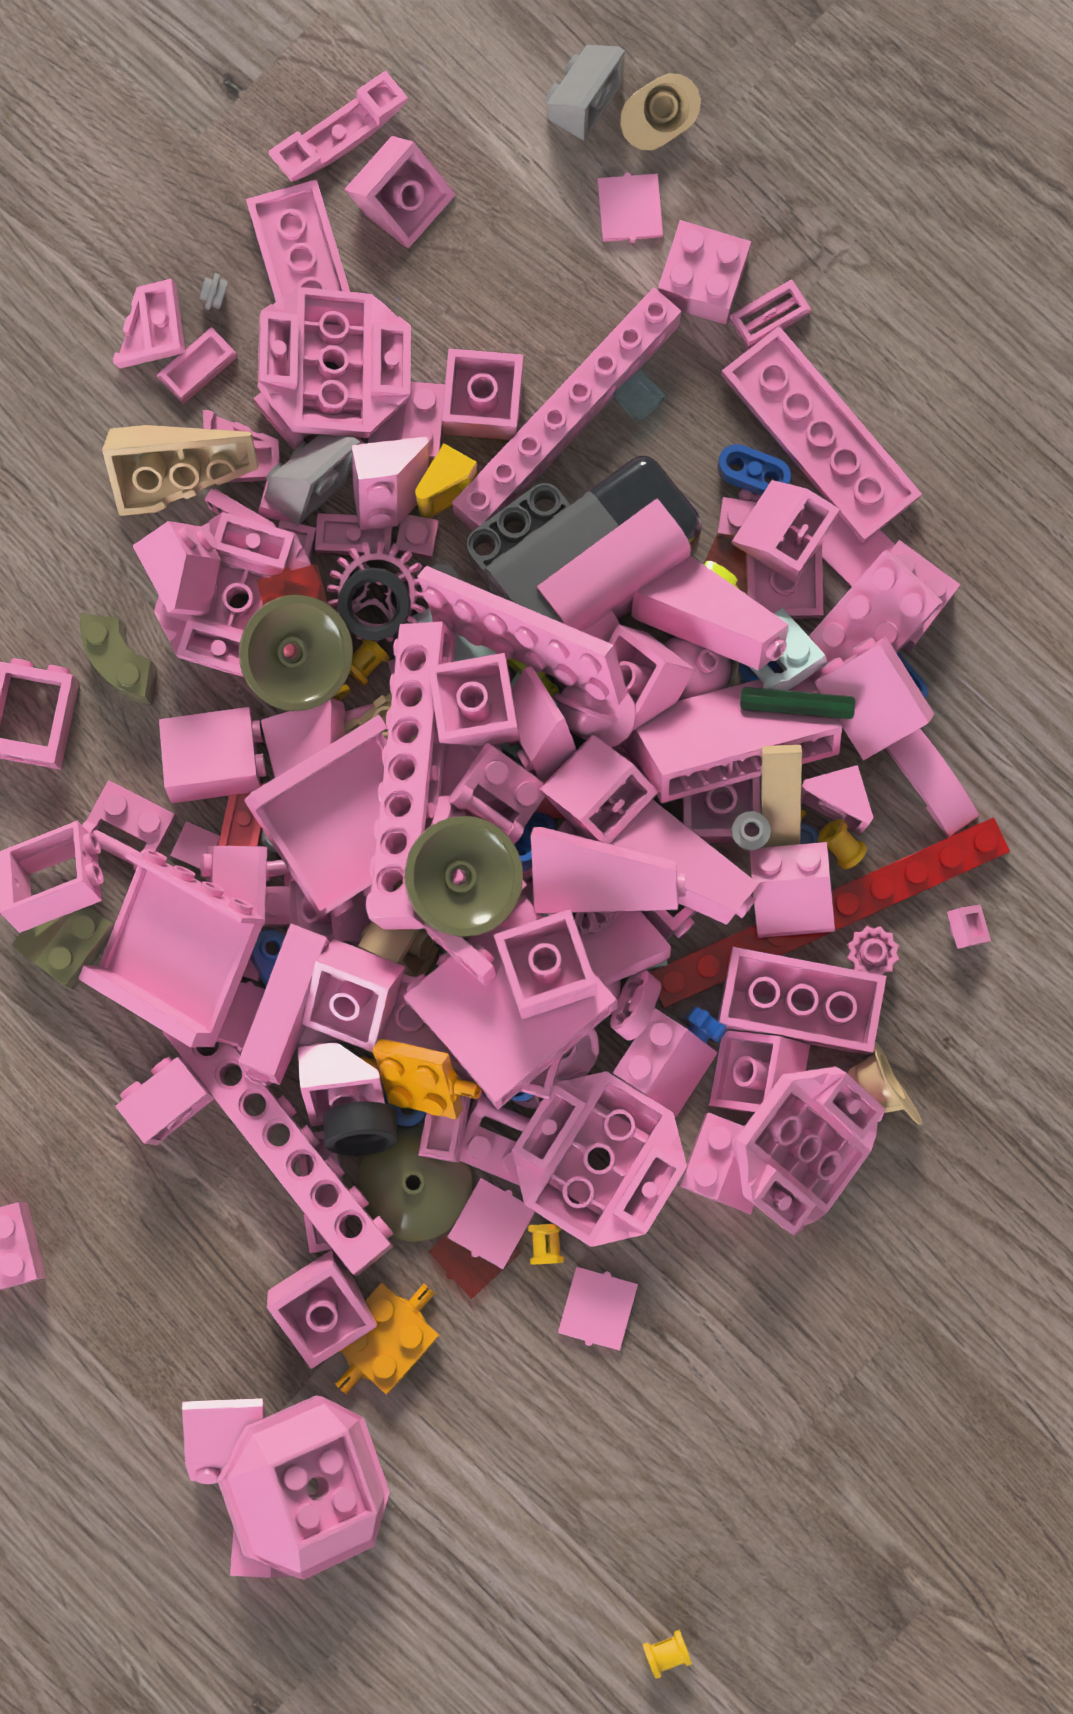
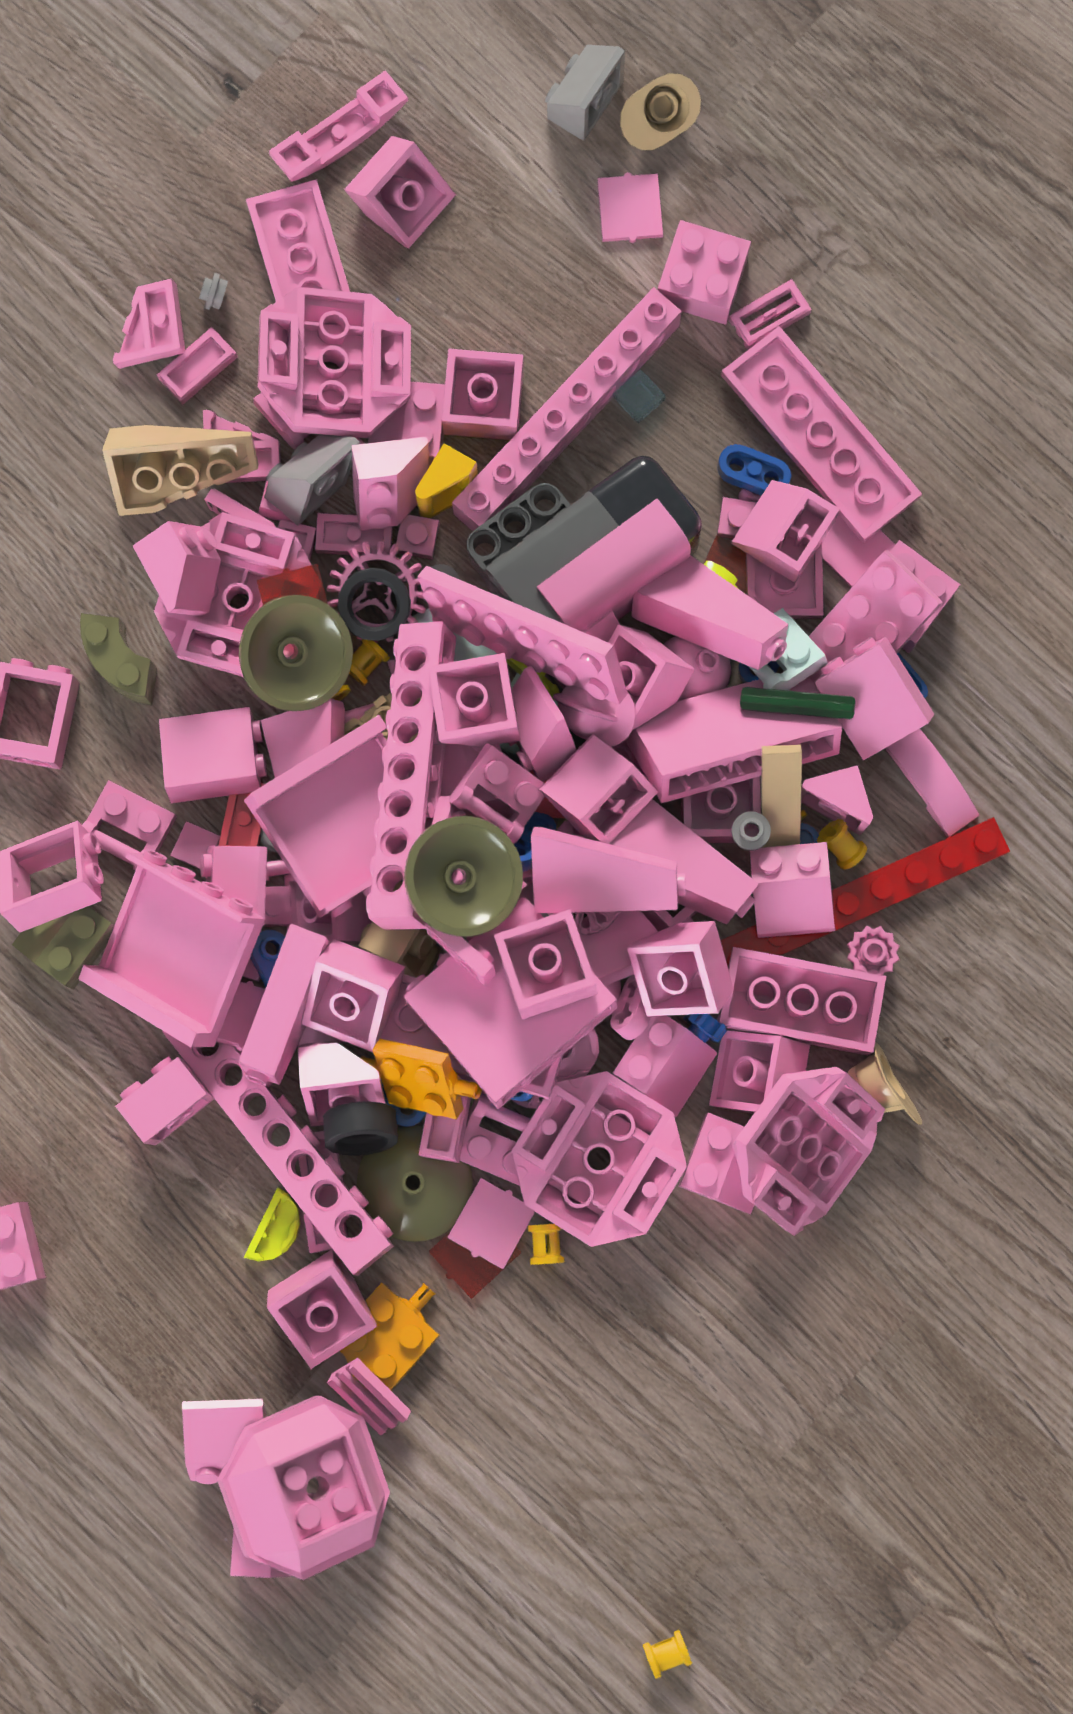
bright pink piece [558,1266,638,1351] -> none
bright pink plate [947,904,991,949] -> none
none -> neon yellow tile [244,1187,301,1261]
none -> bright pink tile [327,1358,411,1436]
none -> bright pink slope [627,921,734,1016]

